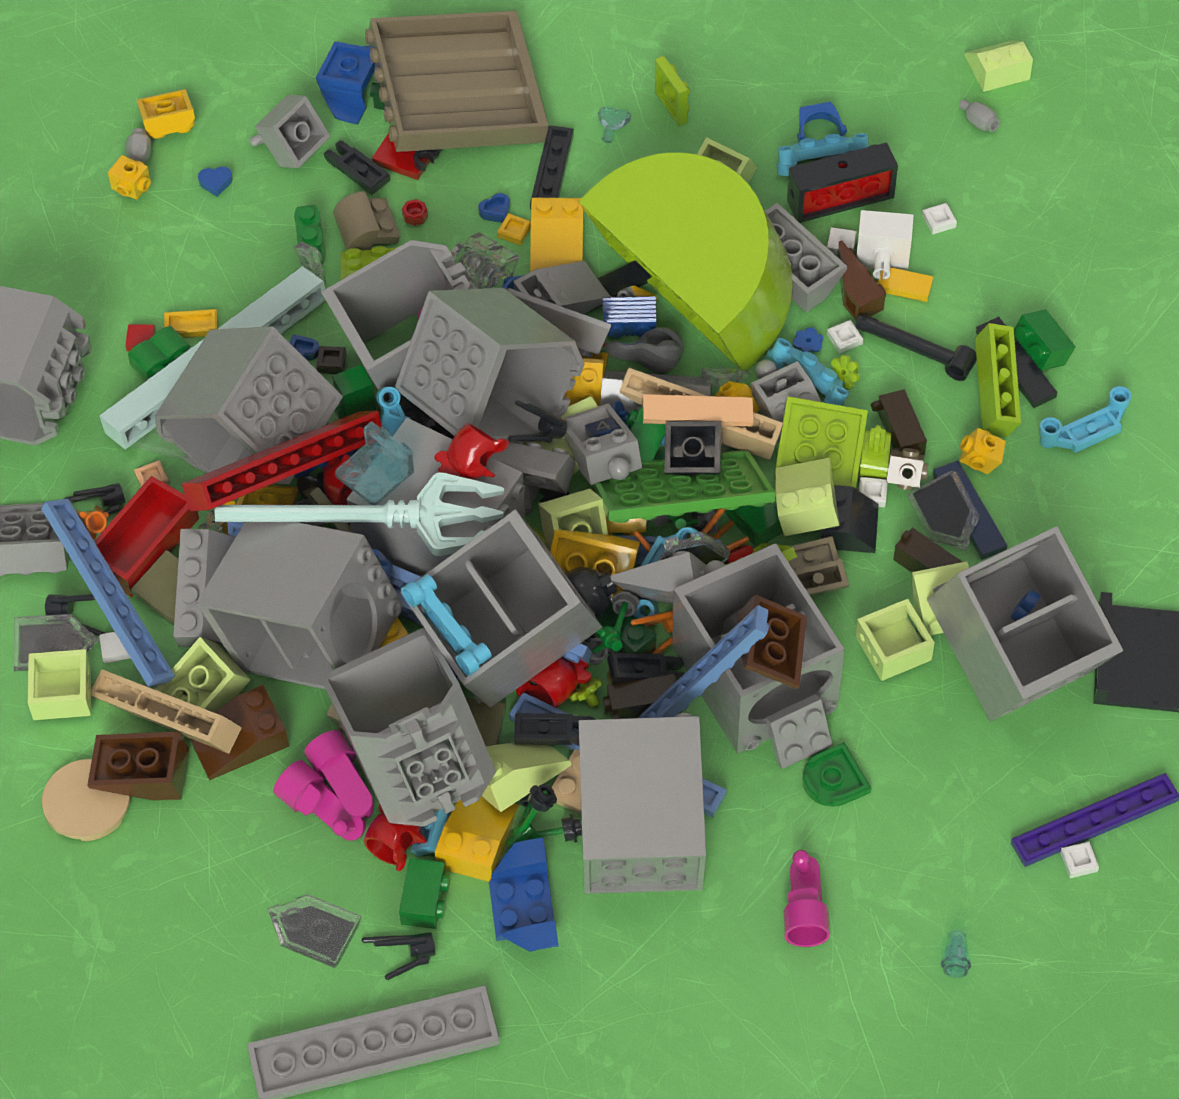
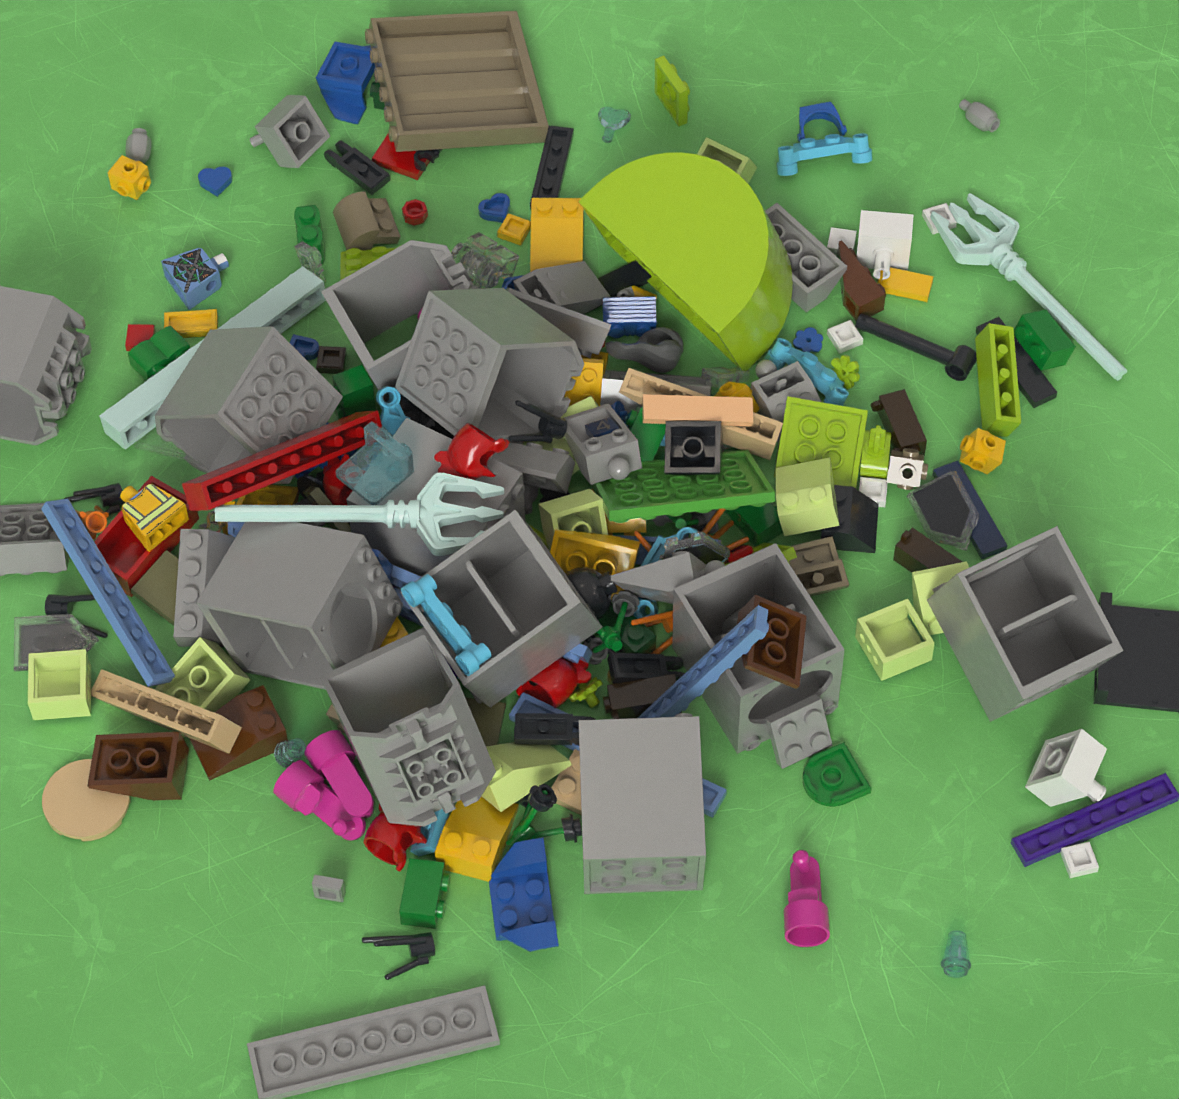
white tile [99,632,130,663] -> none
light nougat tile [134,460,170,487] -> none
yellow slope [136,89,195,139] -> none
clear tile [268,894,361,968] -> none
black brick [787,142,898,223] -> none
yellowish green slope [964,40,1033,92] -> none
blue tile [1010,590,1041,621] -> none
medium azure plate [1039,386,1132,453] -> none
none -> yellow torso [120,484,189,552]
none -> medium blue torso [161,248,229,310]
none -> clear light blue cone [274,738,306,768]
none -> light grey tile [312,875,346,902]
none -> light aqua piece [930,193,1127,381]
none -> white brick [1025,729,1107,807]

